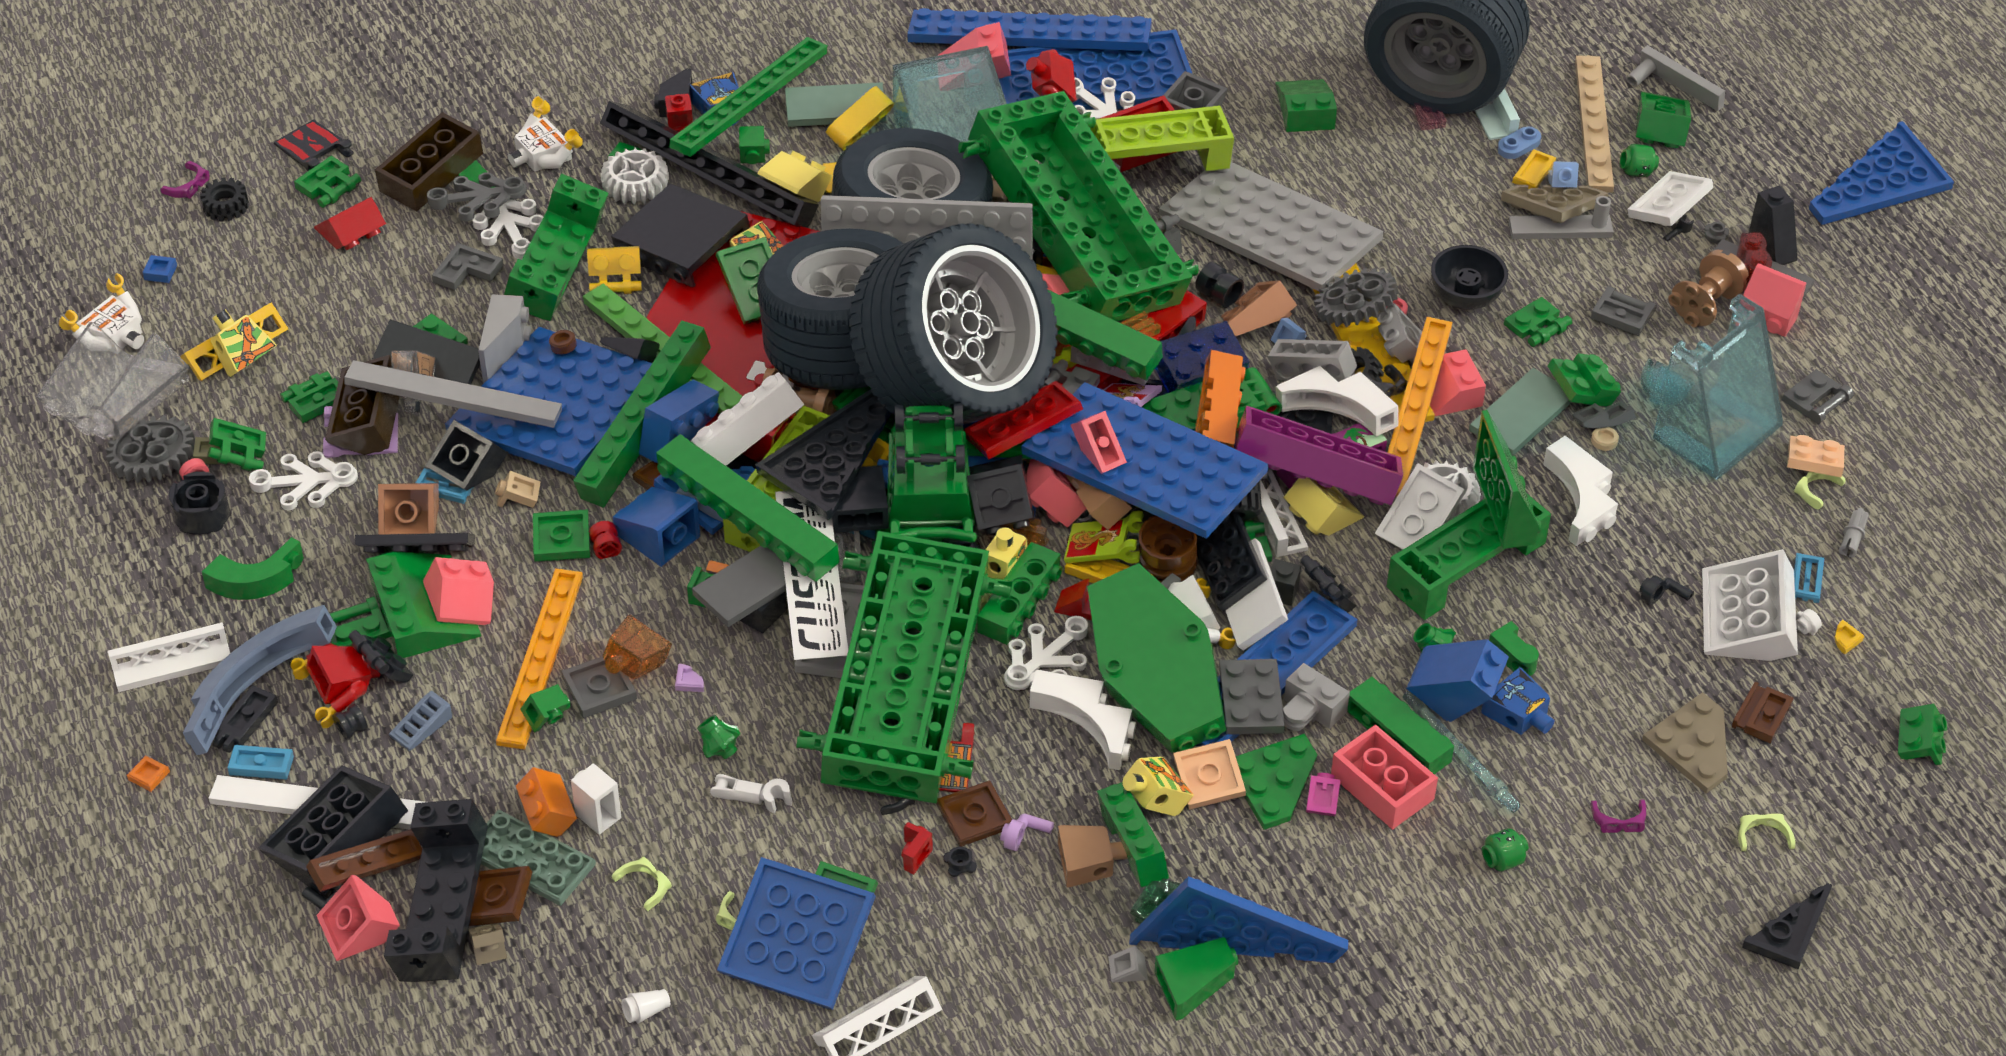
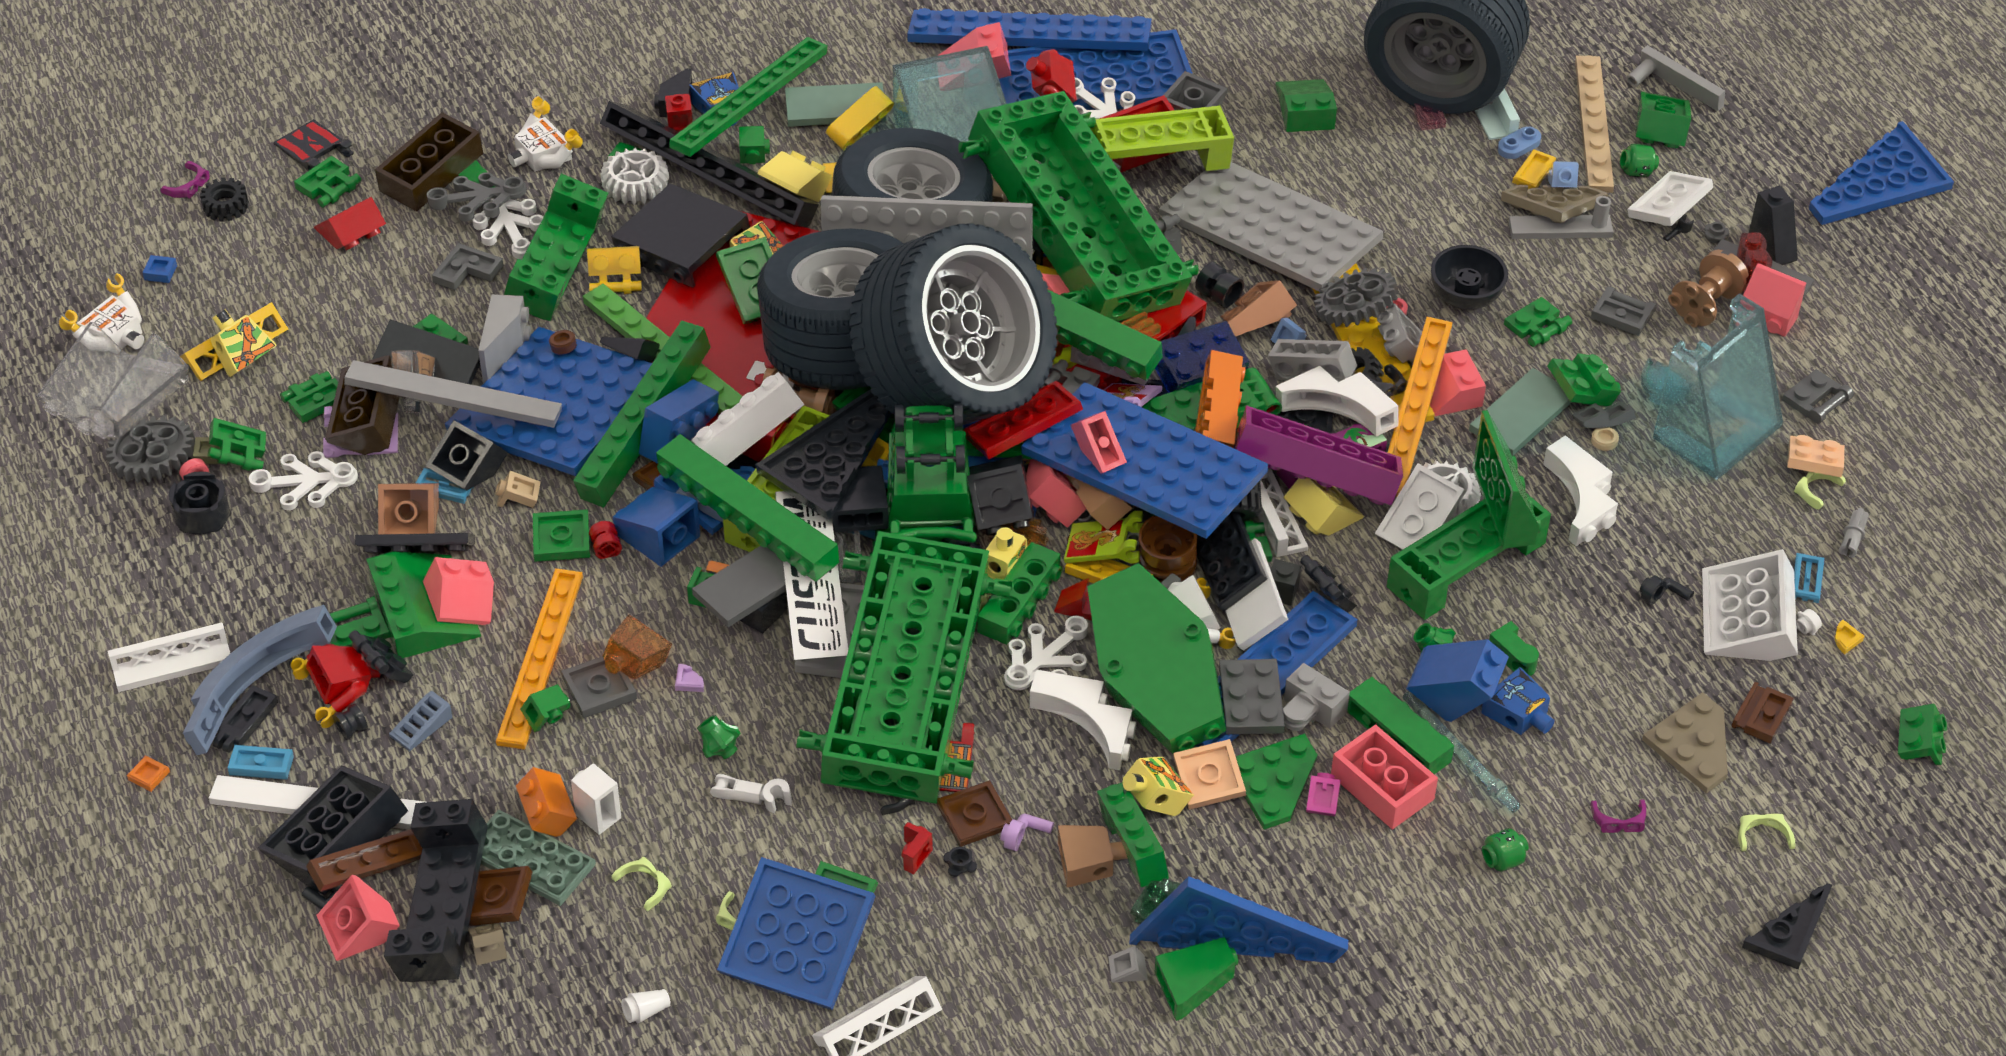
green arch [202,537,304,600] -> none

